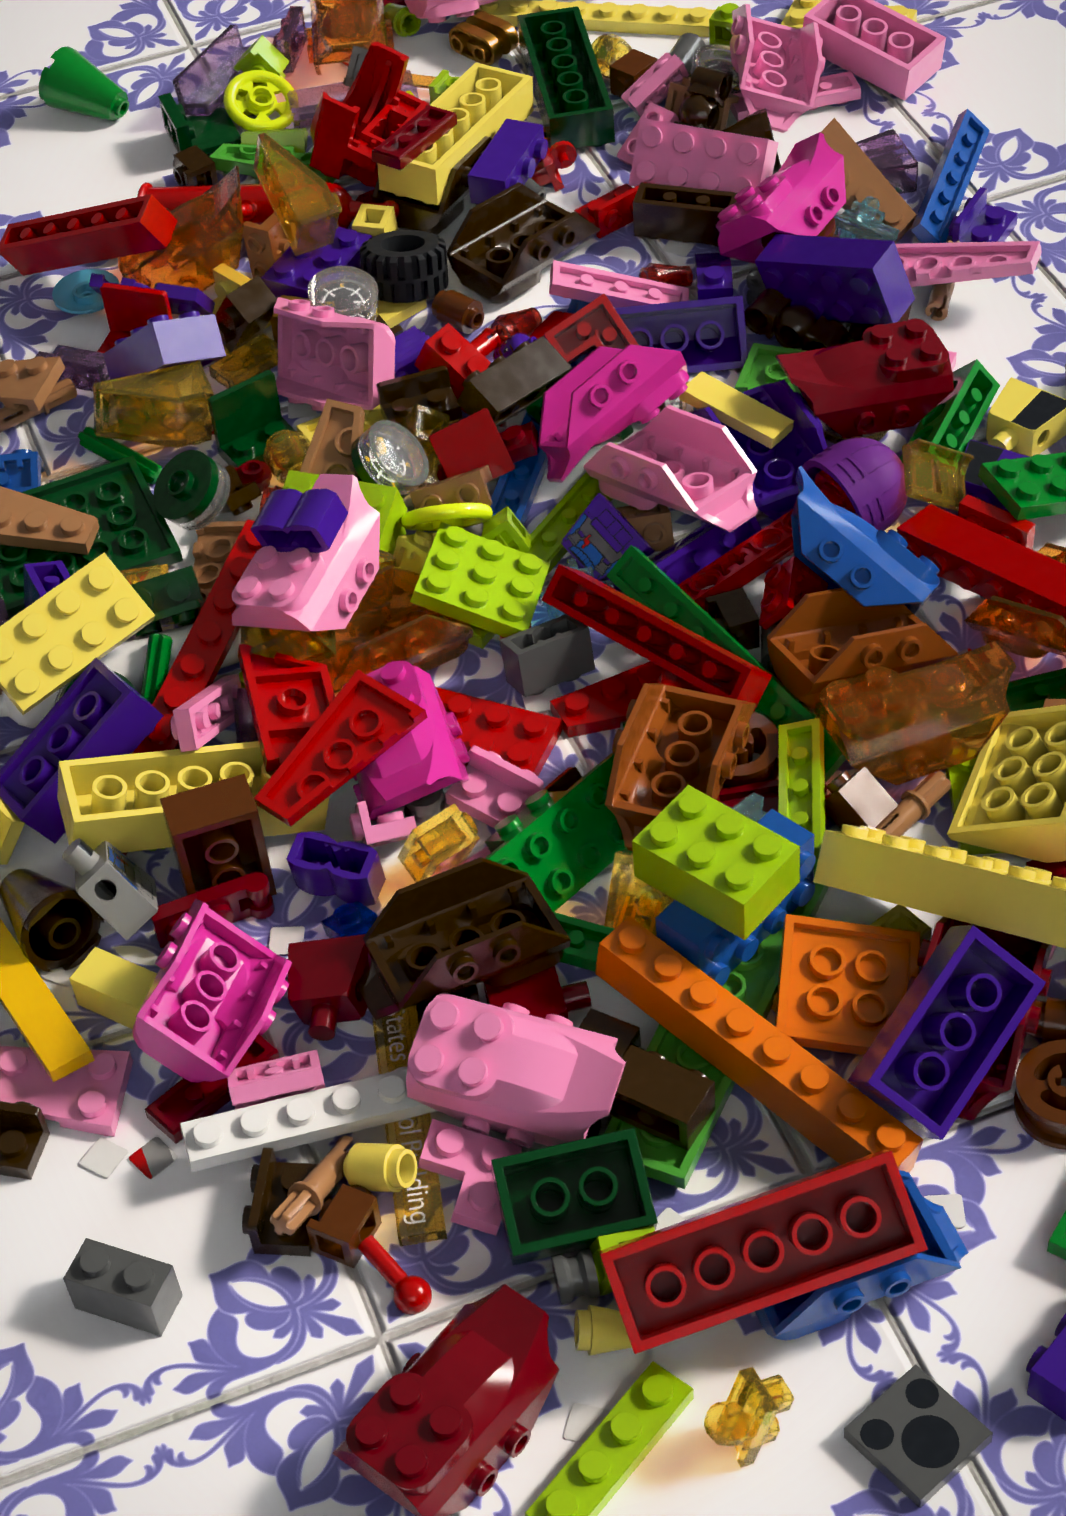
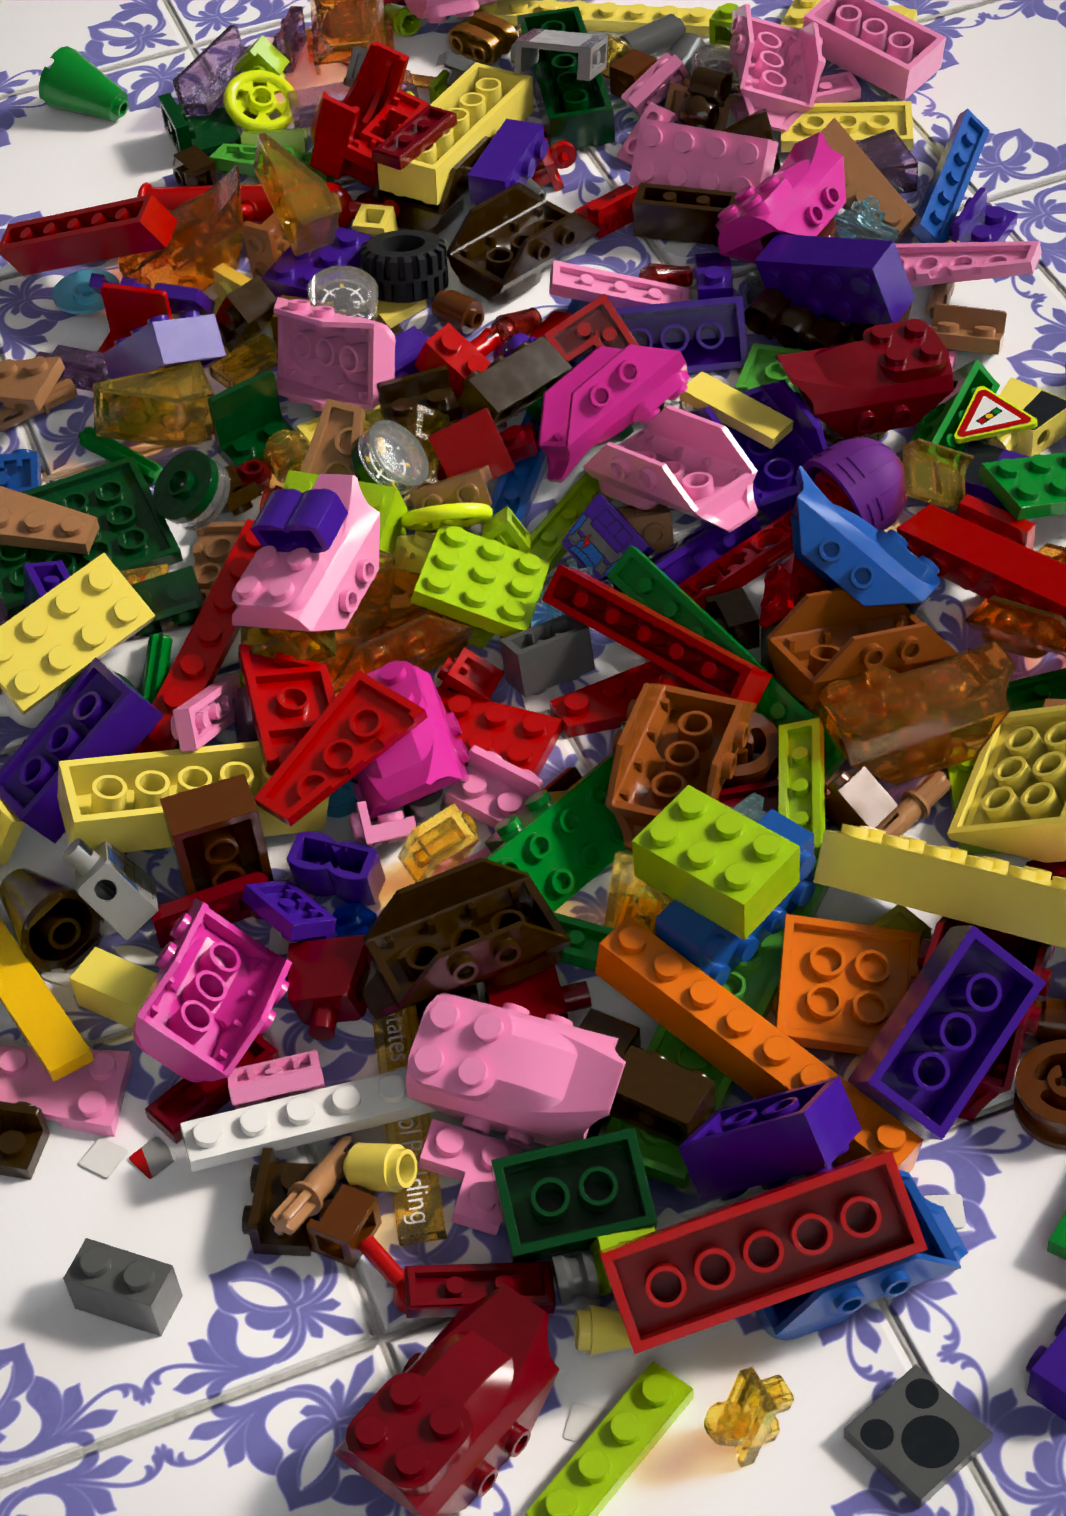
none -> dark purple bracket [242,879,337,942]
none -> dark azure tile [327,780,358,818]
none -> dark red tile [403,1262,556,1318]
none -> dark grey hinge [435,51,477,87]
none -> red bracket [437,647,505,701]
none -> light grey panel [510,28,608,81]
none -> dark grey brick [616,14,686,58]
none -> dark purple brick [678,1076,861,1201]
none -> light yellow plate [781,101,914,153]
none -> medium nougat bracket [932,303,1007,355]
none -> piece [954,386,1038,444]

